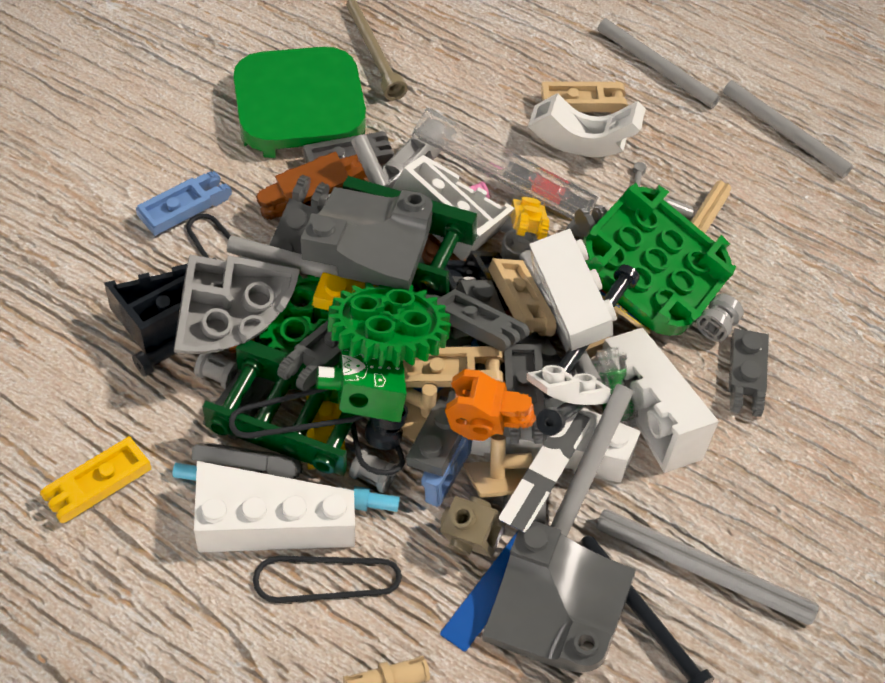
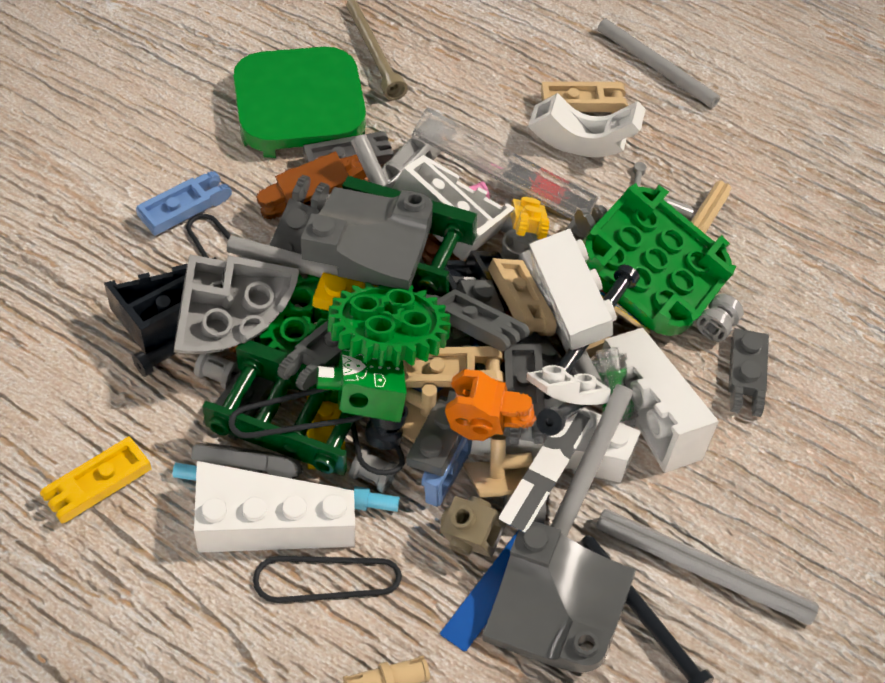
light grey piece [723,80,853,178] -> none

